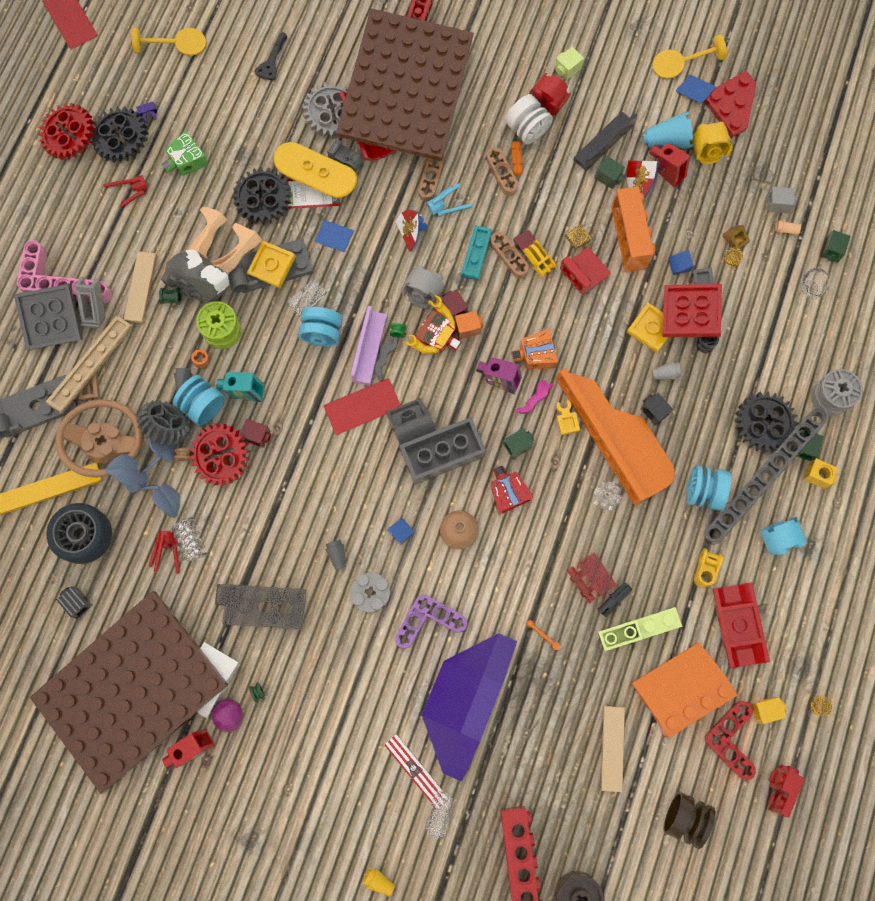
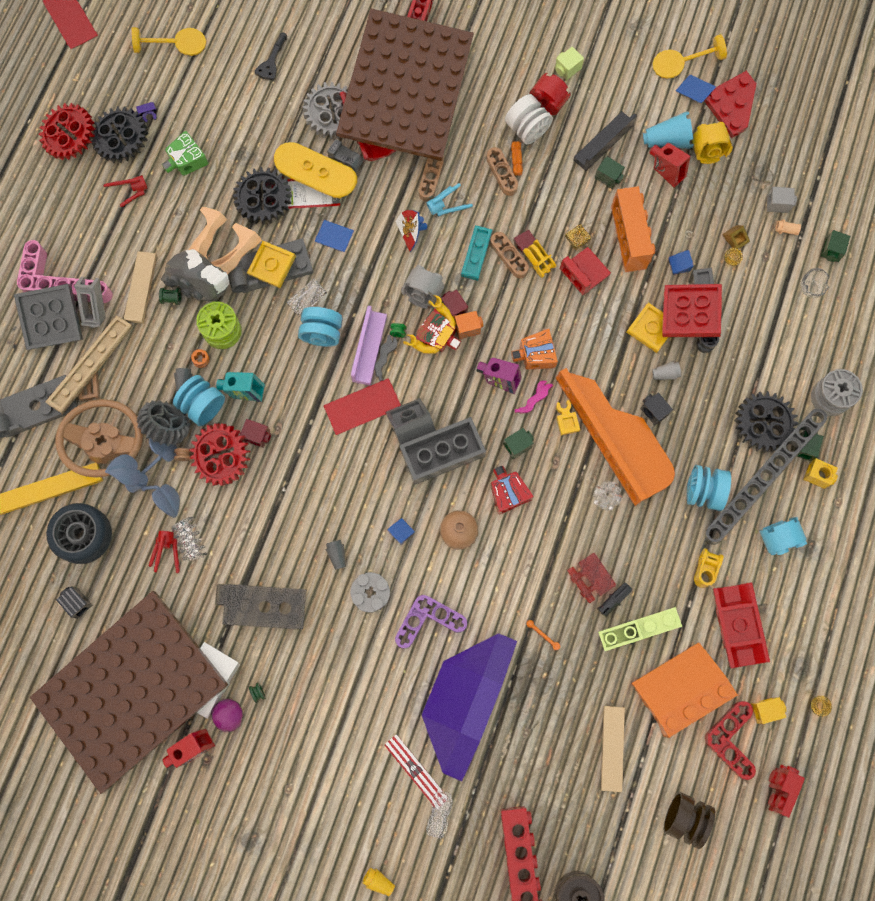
shield [627,160,658,198] -> none

